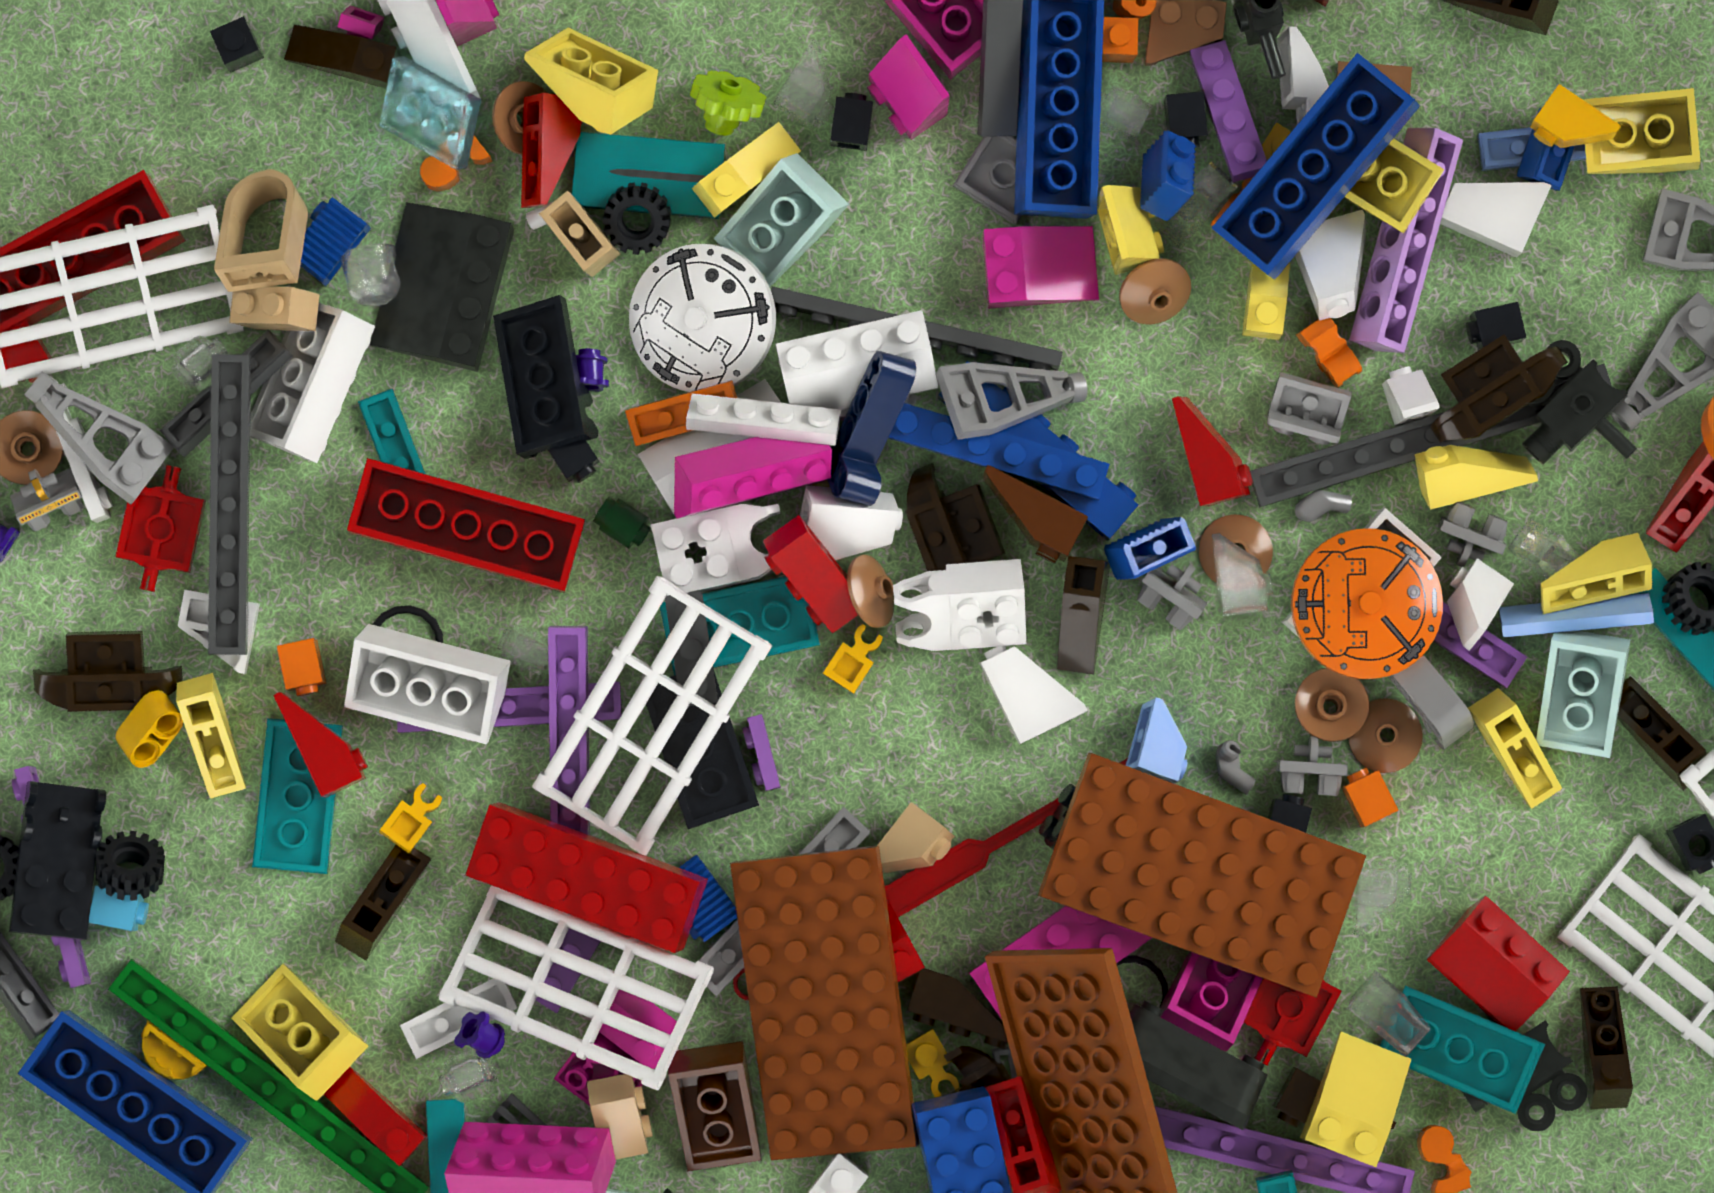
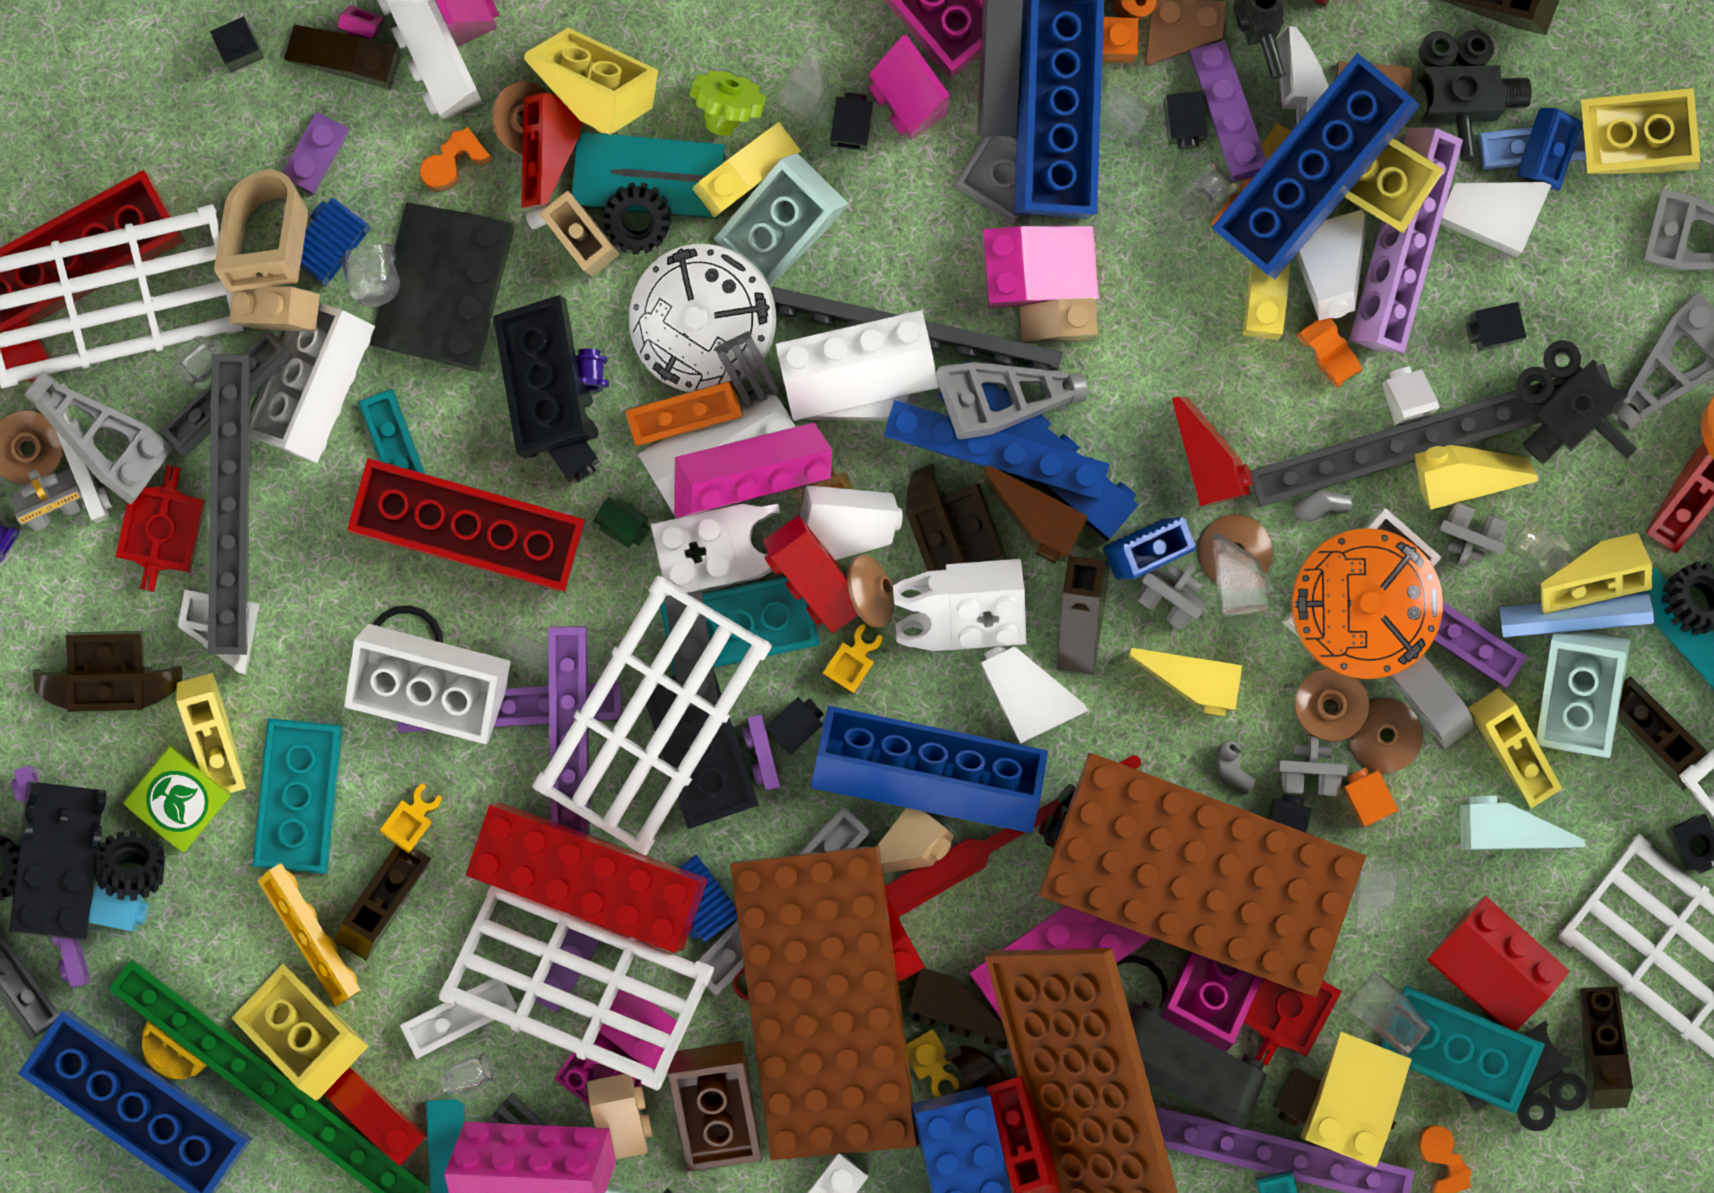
yellow beam [115,690,183,768] -> none
red slope [273,692,368,798] -> none
orange brick [277,638,327,696] -> none
clear light blue plate [379,56,481,170] -> none
dark purple brick [454,1011,505,1059] -> none
white plate [686,393,841,446] -> none
dark blue beam [827,351,916,506] -> none
light yellow slope [1097,185,1164,275] -> none
medium nougat dish [1119,258,1191,325] -> none
light blue slope [1126,697,1187,783] -> none
blue brick [1140,130,1196,221] -> none
light grey bracket [1267,372,1352,445] -> none
dark brown plate [1431,334,1568,443] -> none
white slope [1447,558,1514,651] -> none
yellow slope [1530,84,1621,148] -> none
none -> slope [123,745,231,853]
none -> yellow plate [257,863,361,1007]
none -> medium lavender plate [282,111,350,195]
none -> dark grey tile [715,331,780,408]
none -> black brick [765,697,824,755]
none -> blue brick [811,705,1048,833]
none -> tan slope [1020,298,1098,343]
none -> light yellow slope [1128,648,1242,717]
none -> pearl dark grey piece [1417,30,1532,161]
none -> light aqua slope [1460,796,1585,850]

